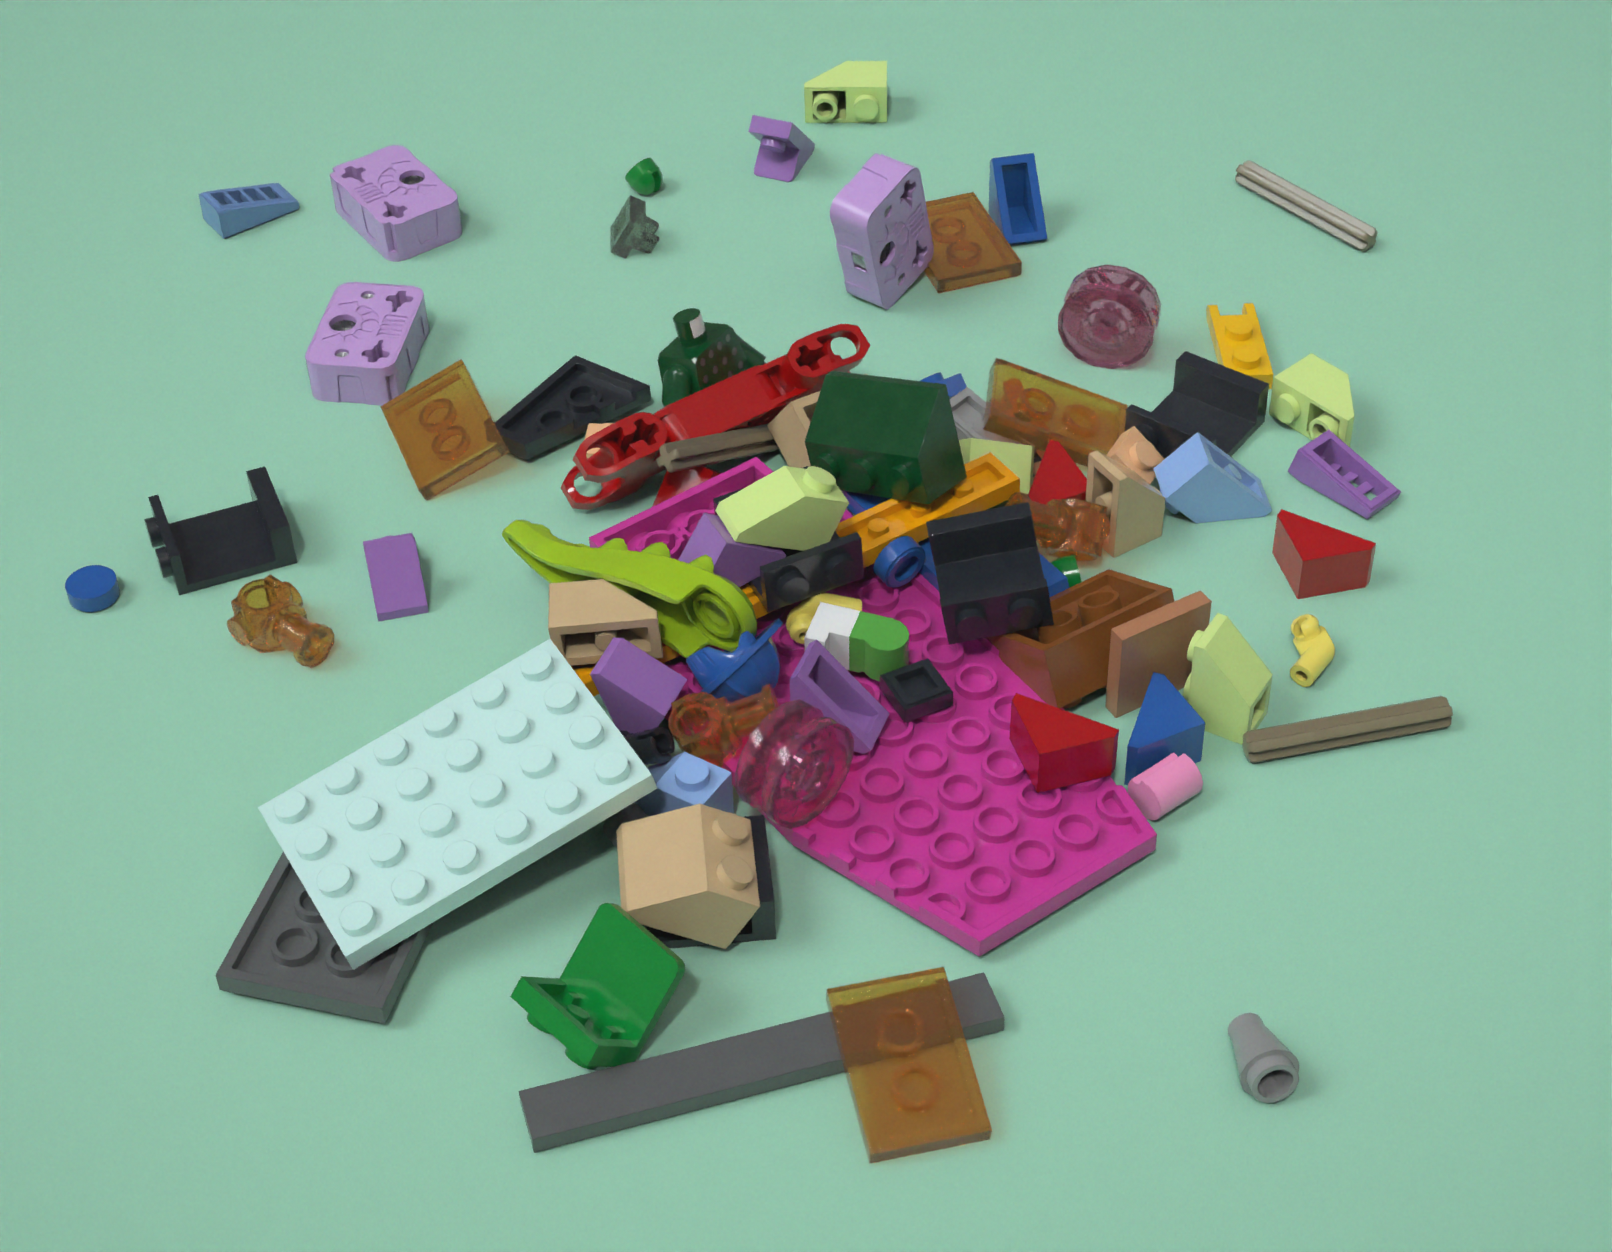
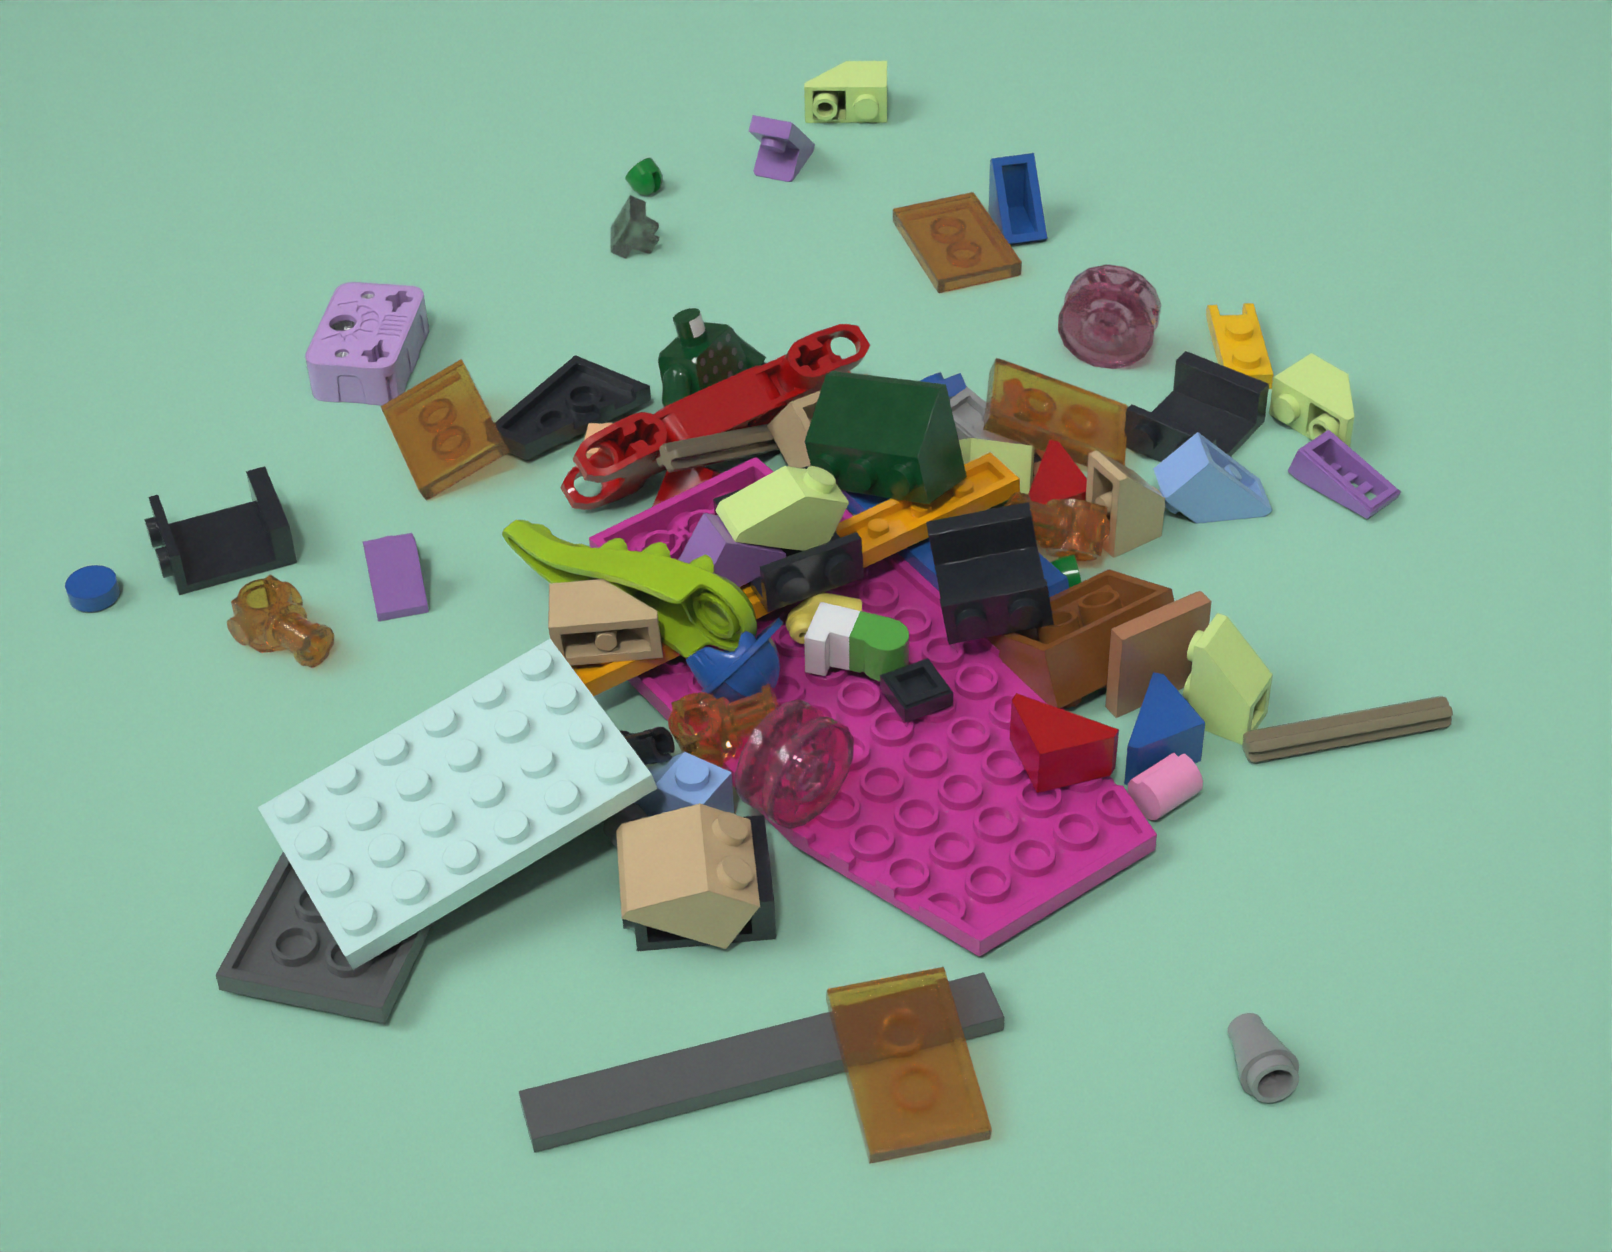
medium blue slope [199,183,300,239] -> none
lavender axle [330,145,462,262] -> none
green bracket [510,903,685,1070] -> none
medium lavender slope [590,637,688,733] -> none
medium lavender slope [789,639,890,754] -> none
lavender axle [830,153,934,309] -> none
blue tile [873,536,925,588] -> none
light nougat plate [1106,426,1164,484] -> none
axle [1235,160,1378,252] -> none
red slope [1272,509,1376,599] -> none
light yellow arm [1290,614,1335,687] -> none

